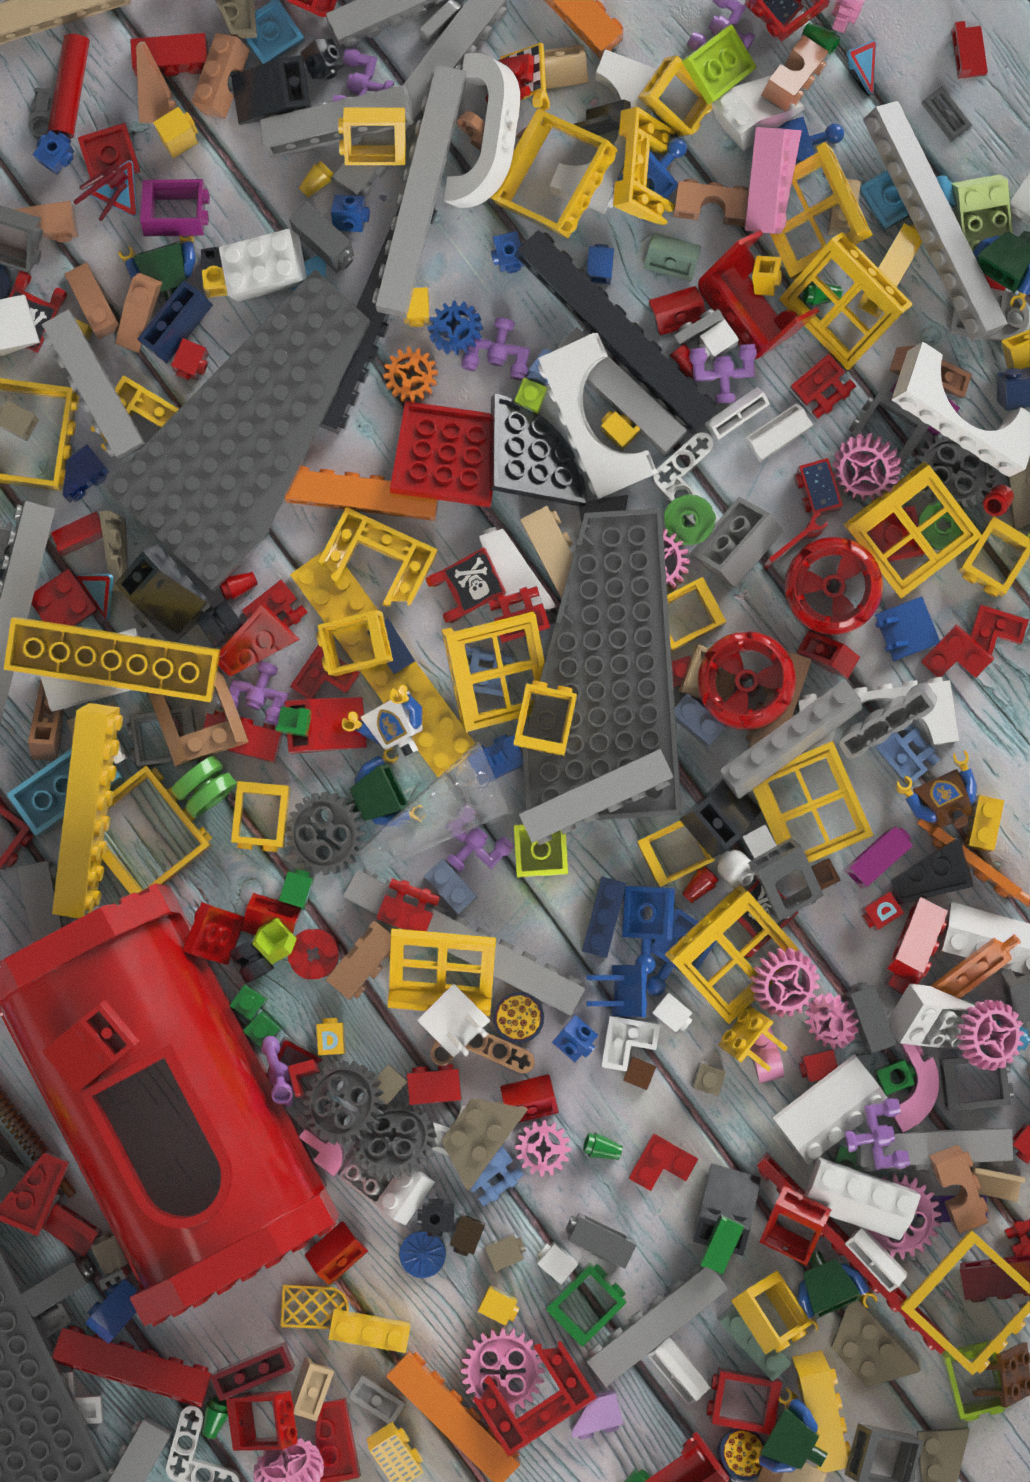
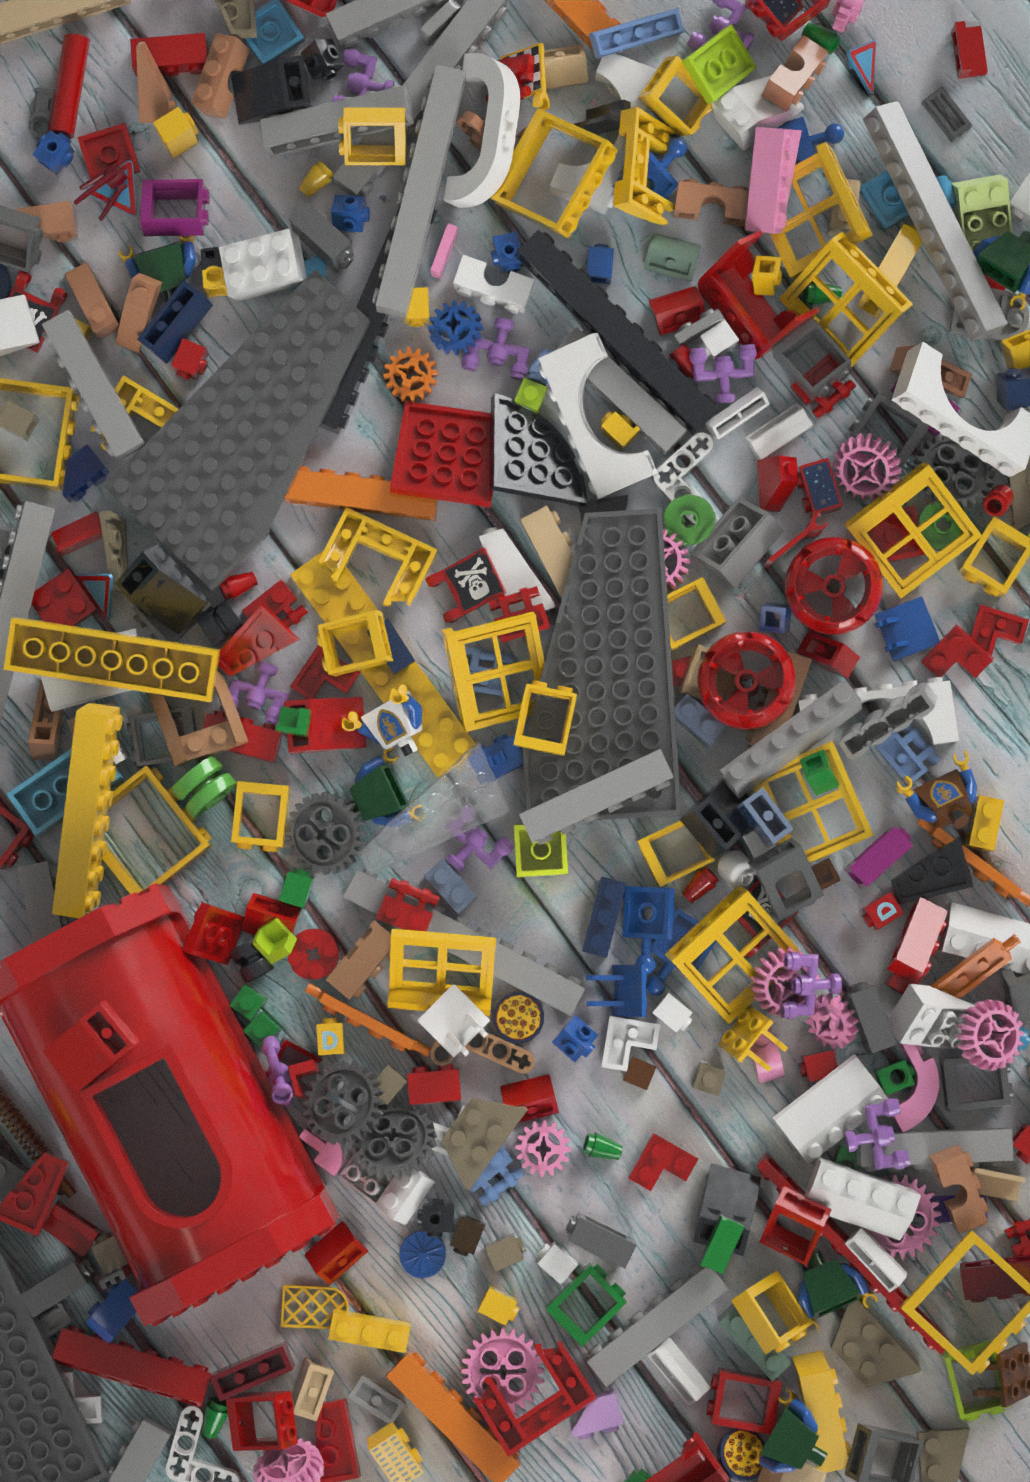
none -> orange plate [305,983,432,1057]
none -> bright pink tile [430,223,458,280]
none -> white arch [453,255,534,314]
none -> medium blue tile [589,8,684,59]
none -> sand blue brick [736,787,794,848]
none -> red slope [757,455,798,512]
none -> blue brick [759,602,791,633]
none -> dark grey window [773,317,852,401]
none -> medium lavender piece [780,952,842,1019]
none -> green panel [800,749,839,796]

